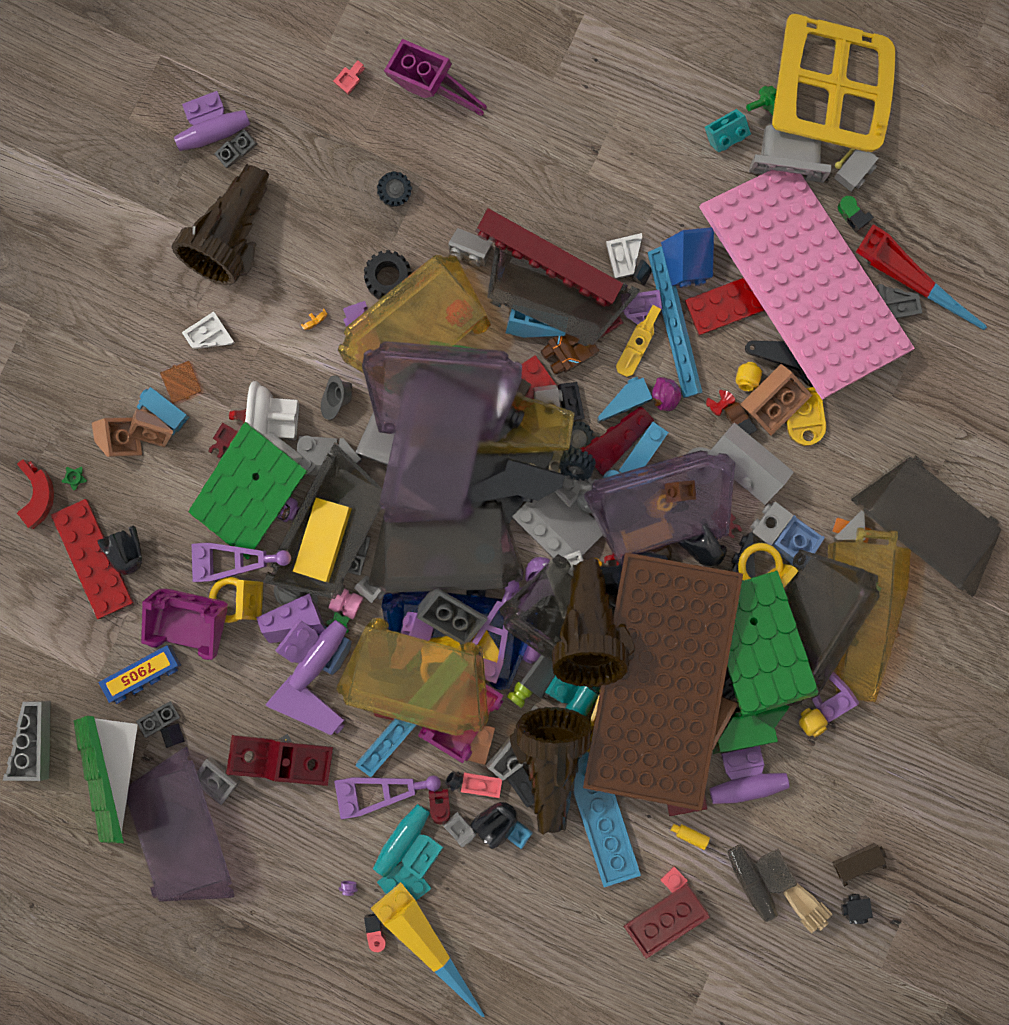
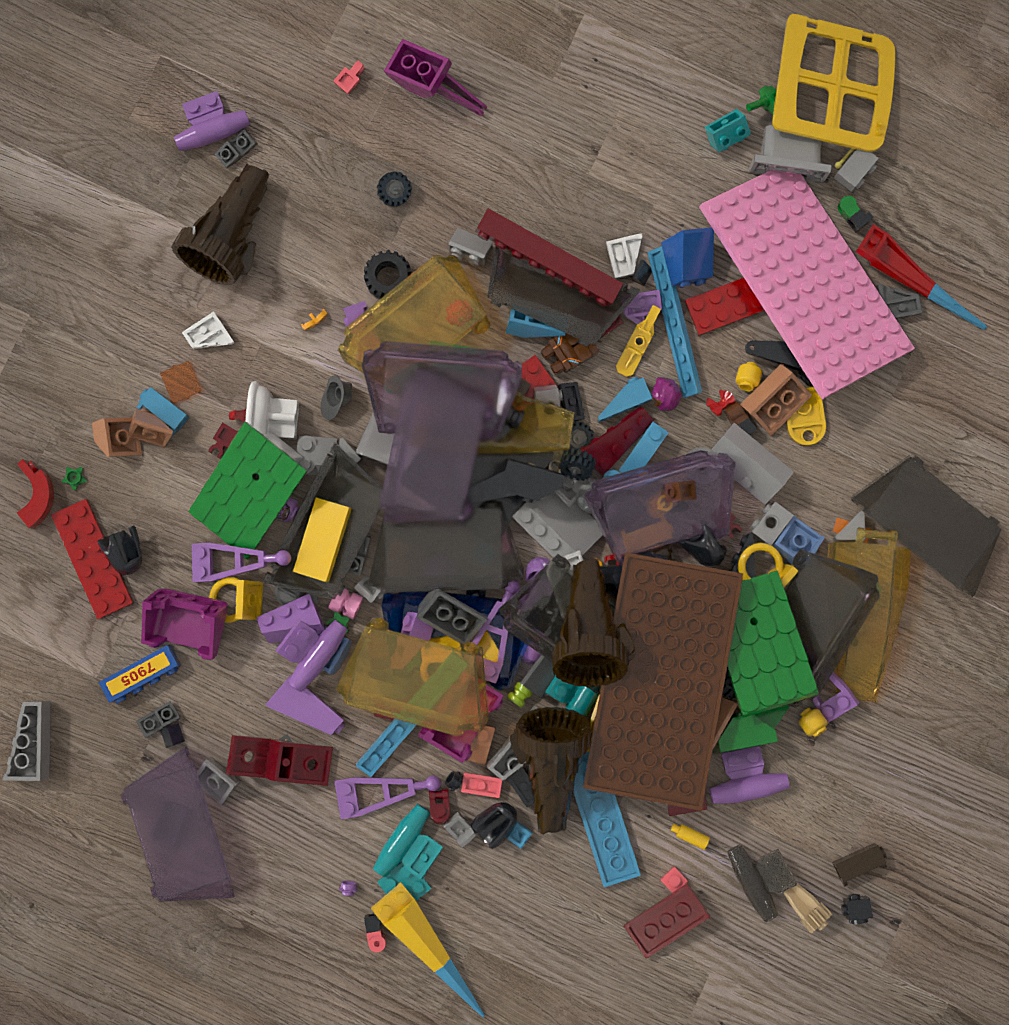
piece [73,716,138,844] -> none

